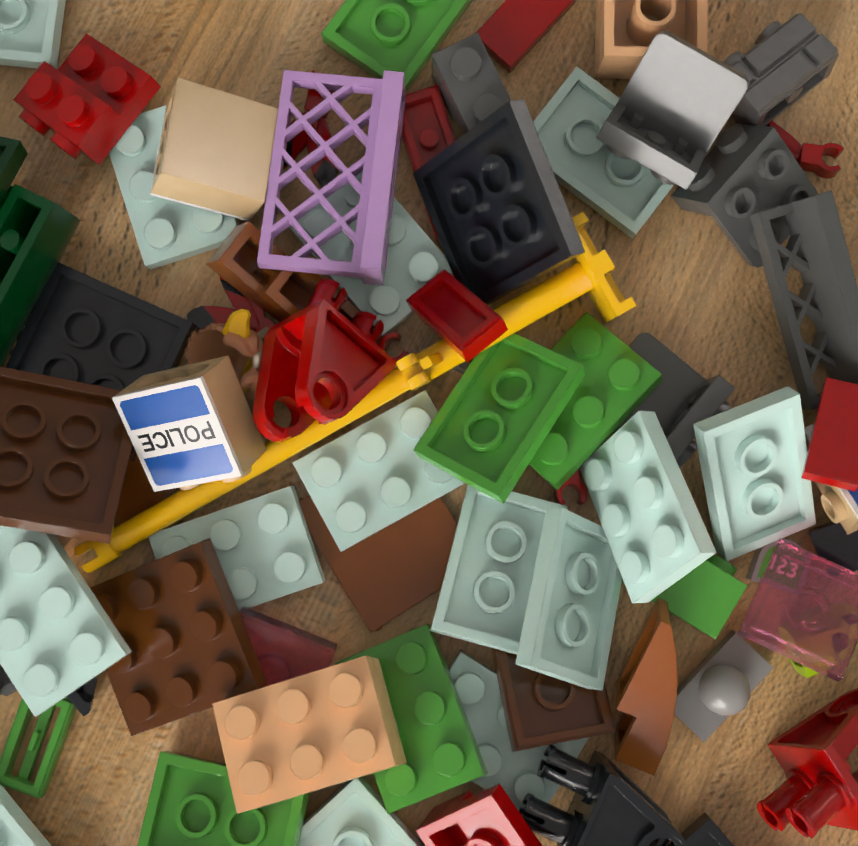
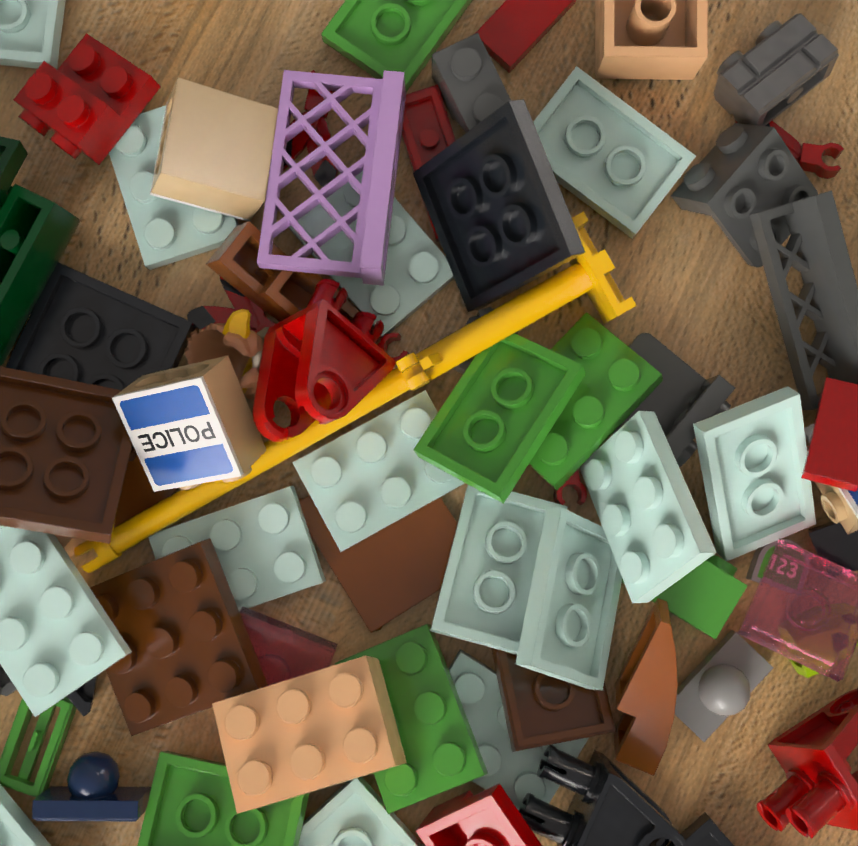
red tile [406,269,508,363] -> none
bracket [596,30,749,190] -> none
none -> dark blue tile [32,751,151,822]

